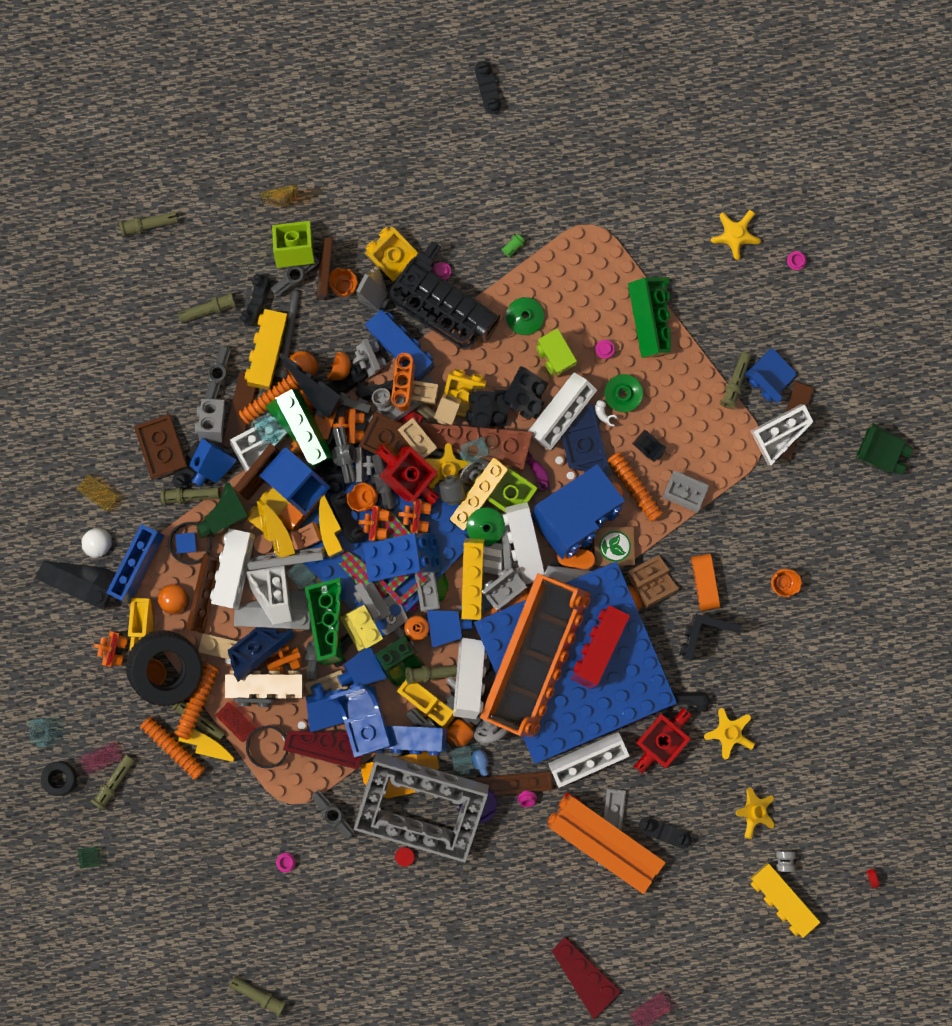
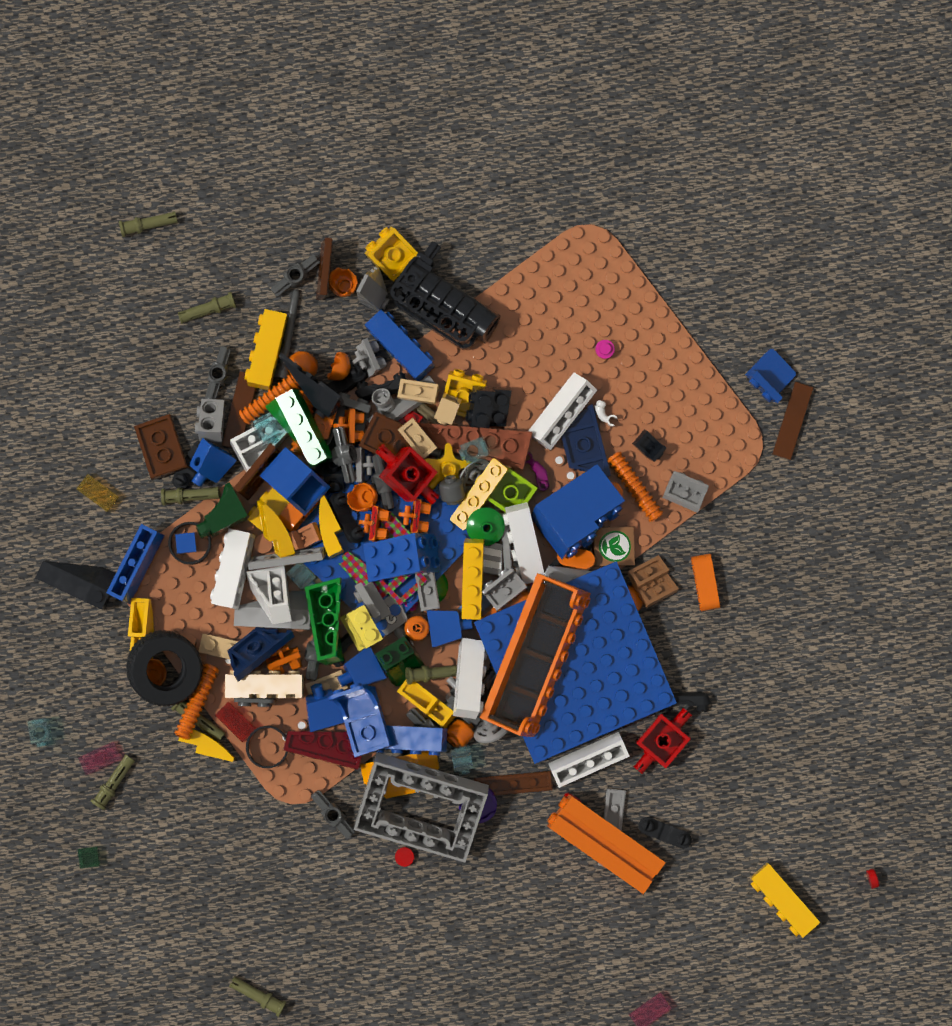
black tyre [40,761,77,796] -> none
white hair [81,528,112,558] -> none
orange hips [94,631,127,667] -> none
orange piece [140,716,205,780] -> none
orange hair [157,584,188,615] -> none
reddish brown tile [186,554,221,633] -> none
black piece [239,274,271,326] -> none
clear yellow slope [259,184,300,208] -> none
lime brick [272,221,315,268] -> none
dark pink plate [276,853,296,872] -> none
orange beam [391,353,415,412] -> none
dark pink plate [433,262,451,280] -> none
medium blue cylinder [472,749,489,777] -> none
black piece [475,61,501,114] -> none
bright green pin [501,234,525,258] -> none
black plate [503,366,549,420] -> none
green dish [506,297,544,335] -> none
dark pink plate [517,790,537,807] -> none
lime brick [536,328,577,377] -> none
dark red wing [551,937,621,1020] -> none
red wedge [570,605,630,689] -> none
green dish [604,374,643,413] -> none
green wedge [628,277,671,358] -> none
black bracket [679,614,741,661] -> none
yellow animal [704,708,755,760] -> none
yellow animal [711,210,761,260] -> none
olive pin [720,352,752,410] -> none
yellow animal [735,787,774,839] -> none
white wedge [750,404,813,466] -> none
orange hair [771,568,802,597] -> none
light grey wheel [776,851,796,872] -> none
dark pink plate [787,251,806,270] -> none
dark green hips [854,423,913,475] -> none

